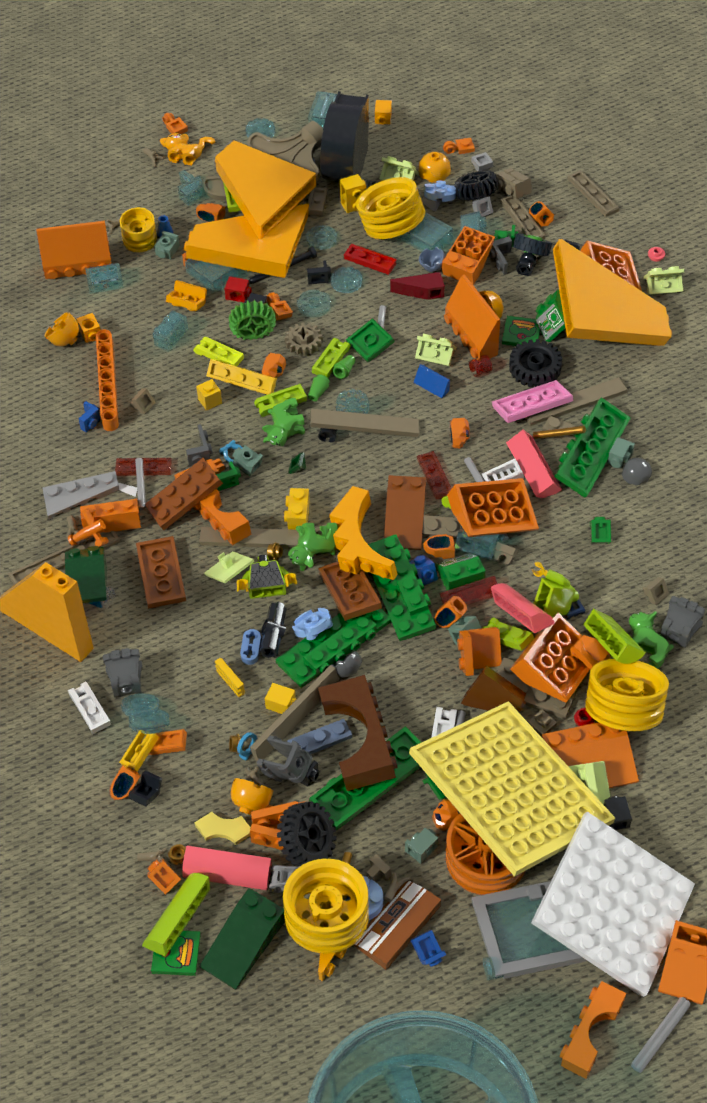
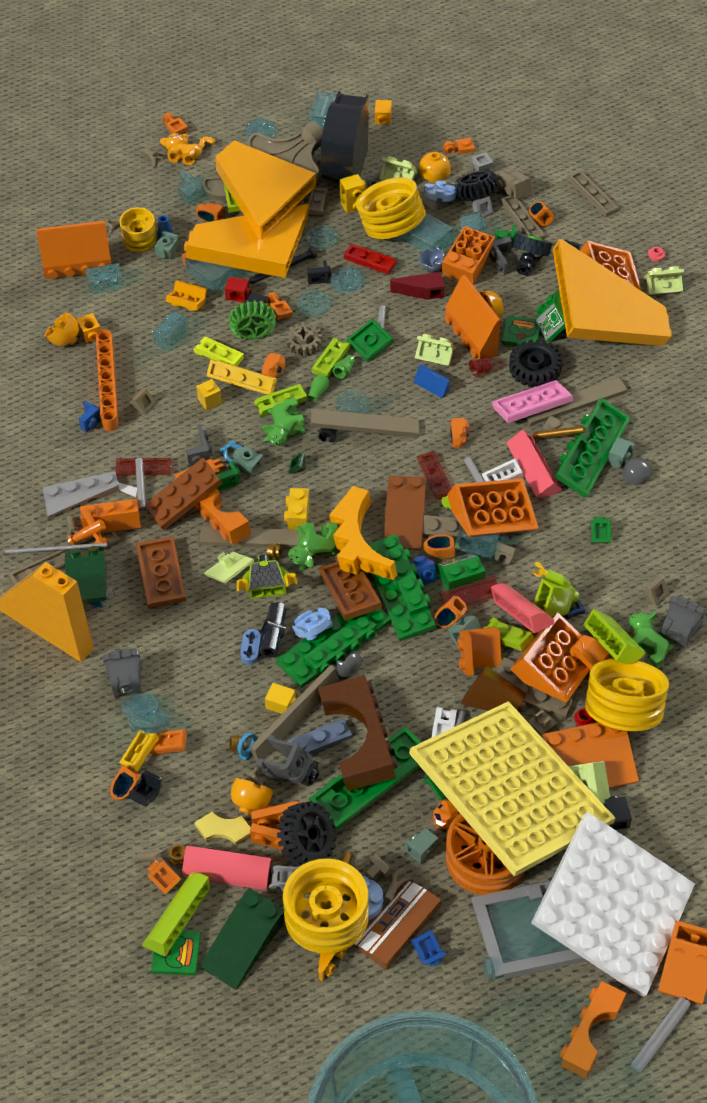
white plate [68,682,111,734] -> none
yellow tile [215,658,245,698] -> none
none -> light grey axle [5,543,107,554]

